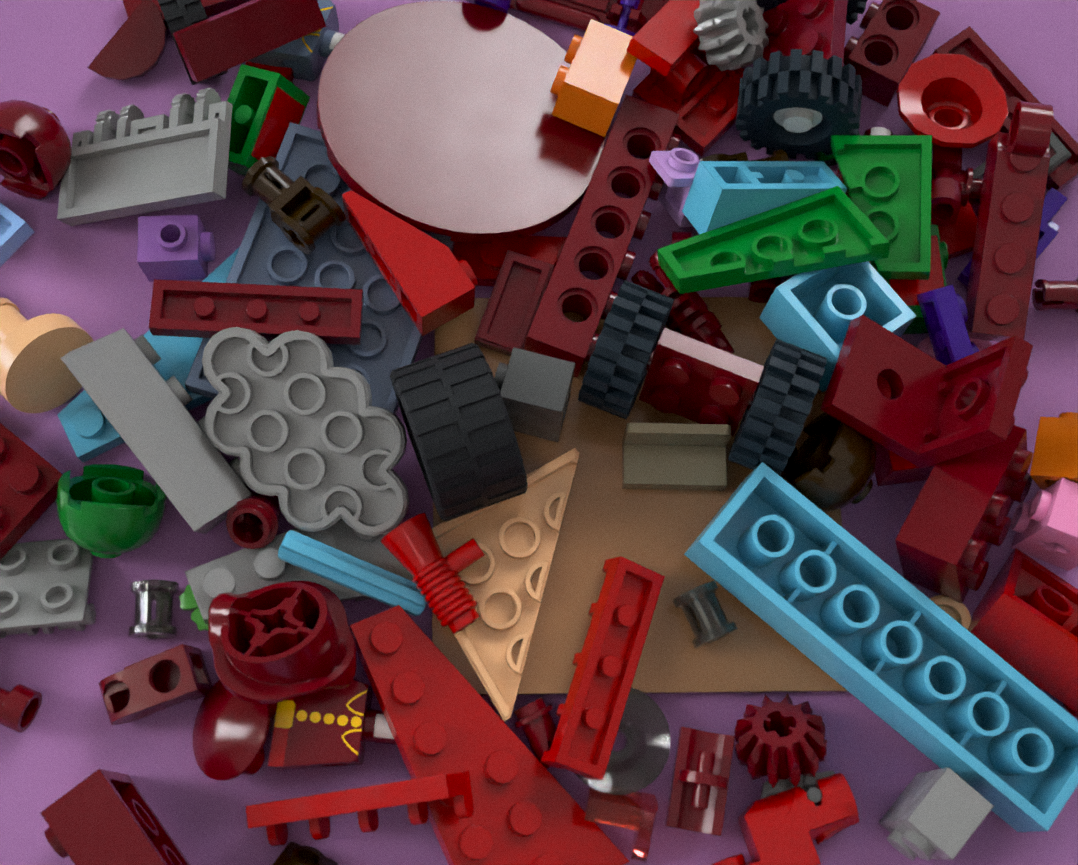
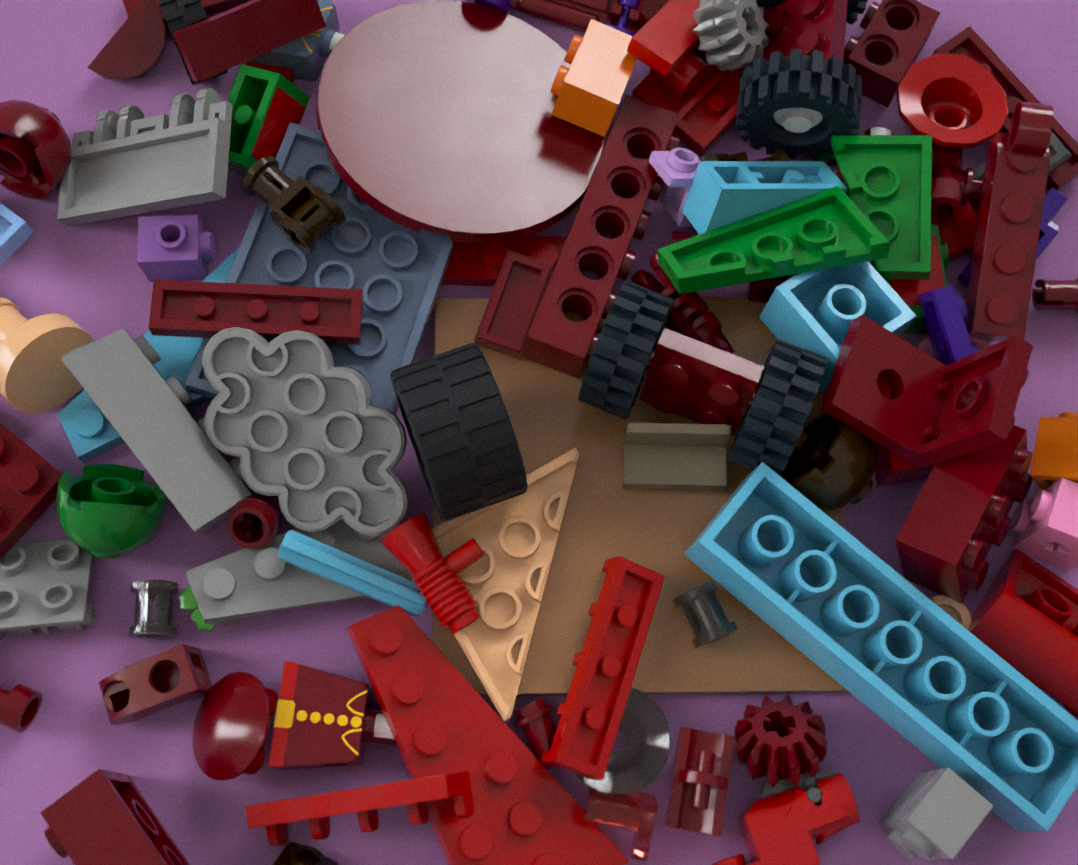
dark red piece [208,581,356,704] -> none
red slope [342,190,478,336] -> none
dark grey brick [494,347,575,442] -> none

